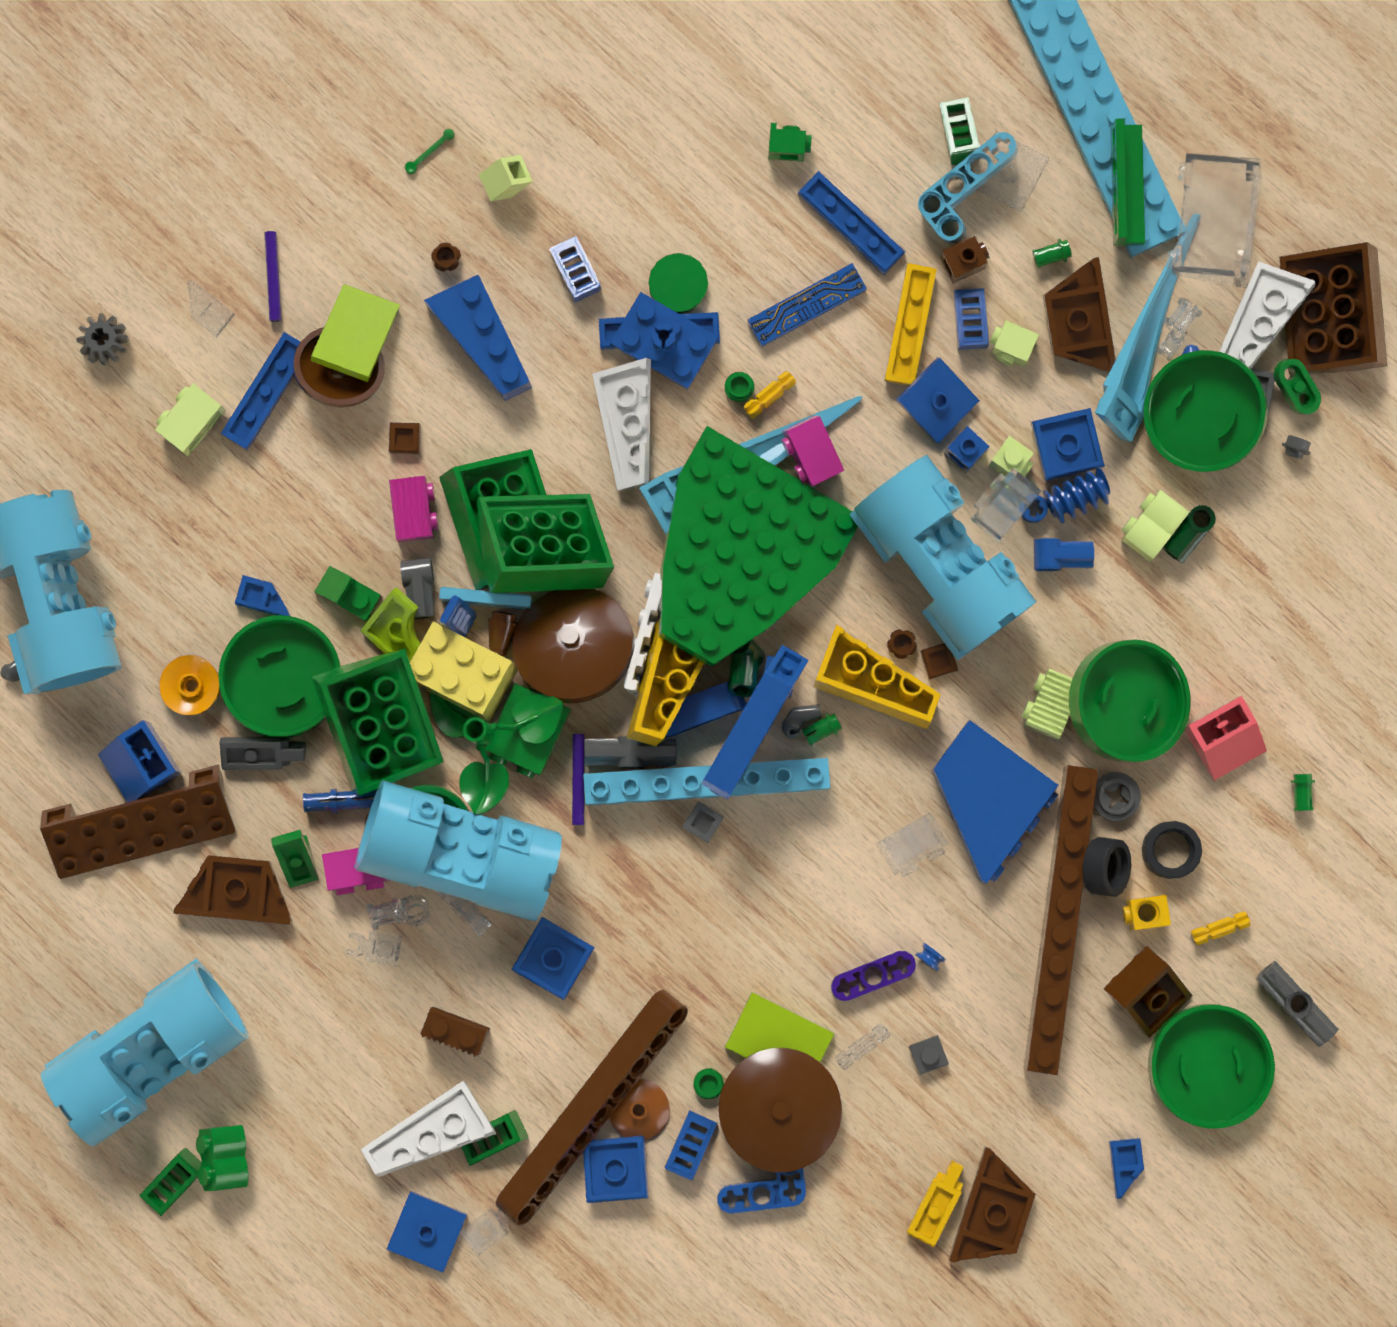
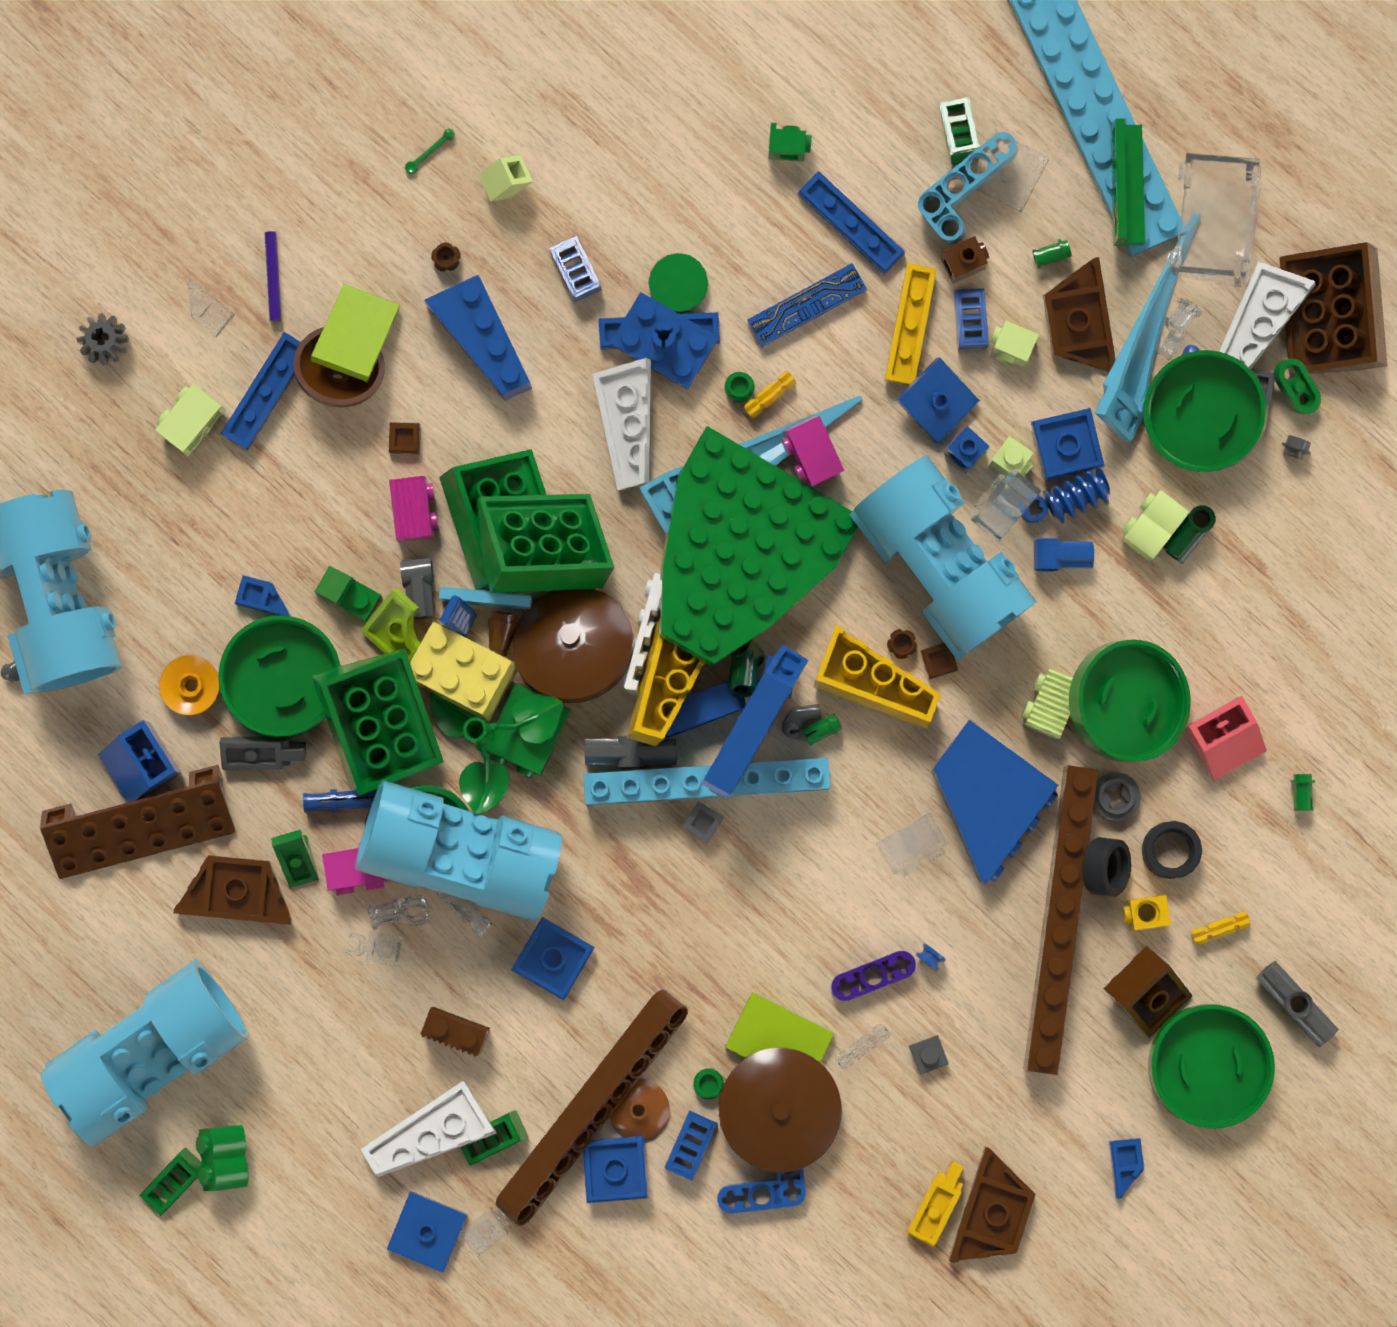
dark purple bar [572,734,585,825] -> none

